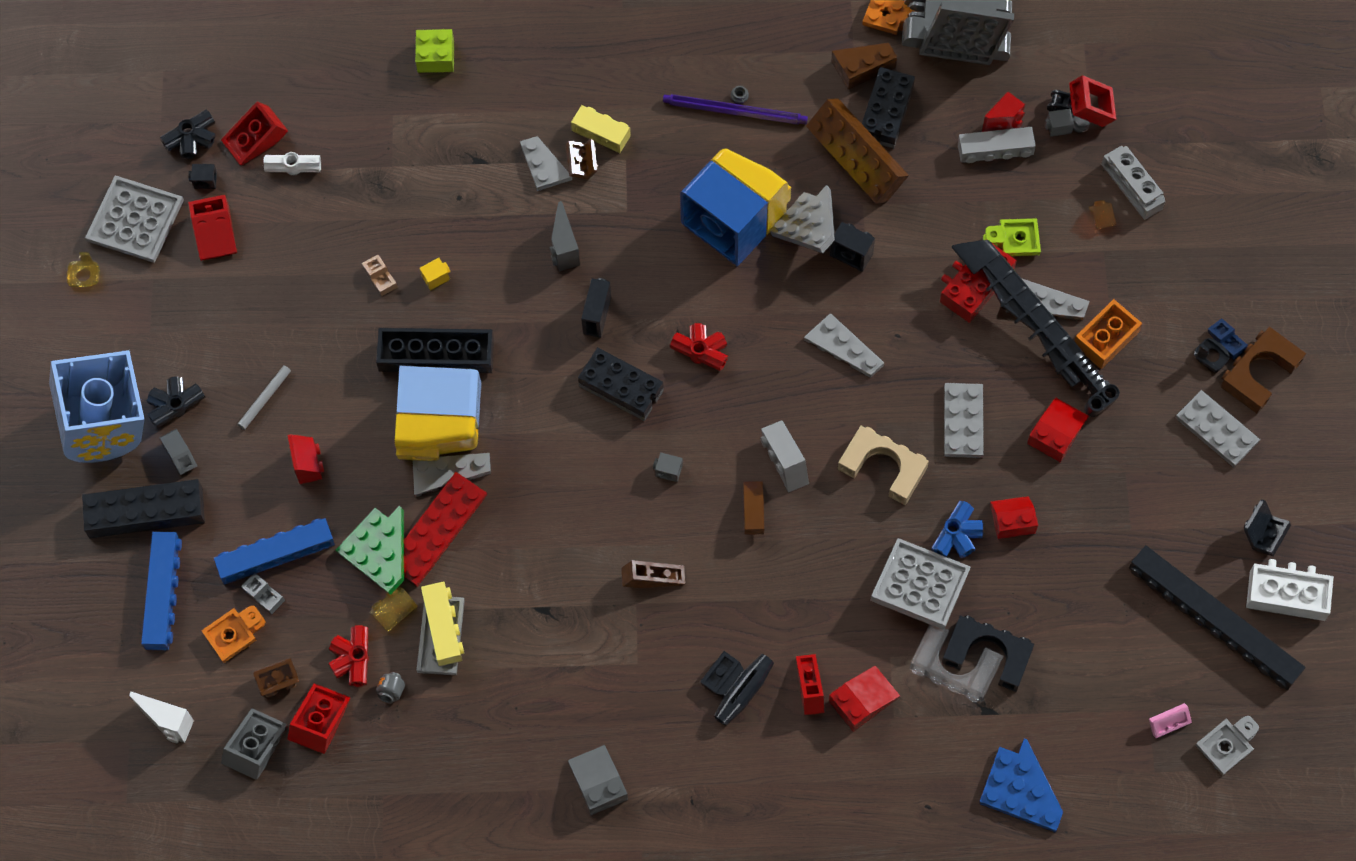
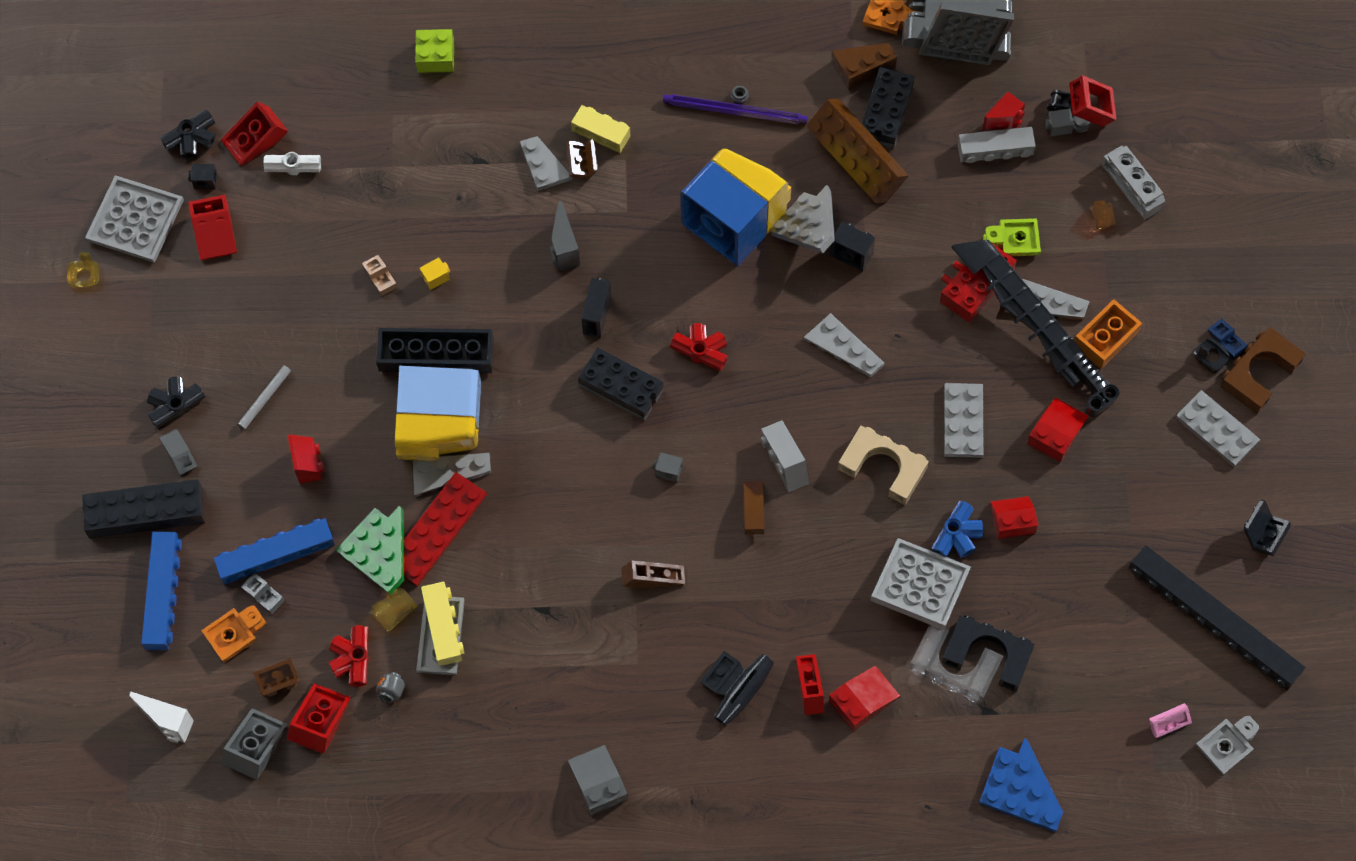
light blue brick [49,350,144,463] -> none
white piece [1246,559,1334,621] -> none

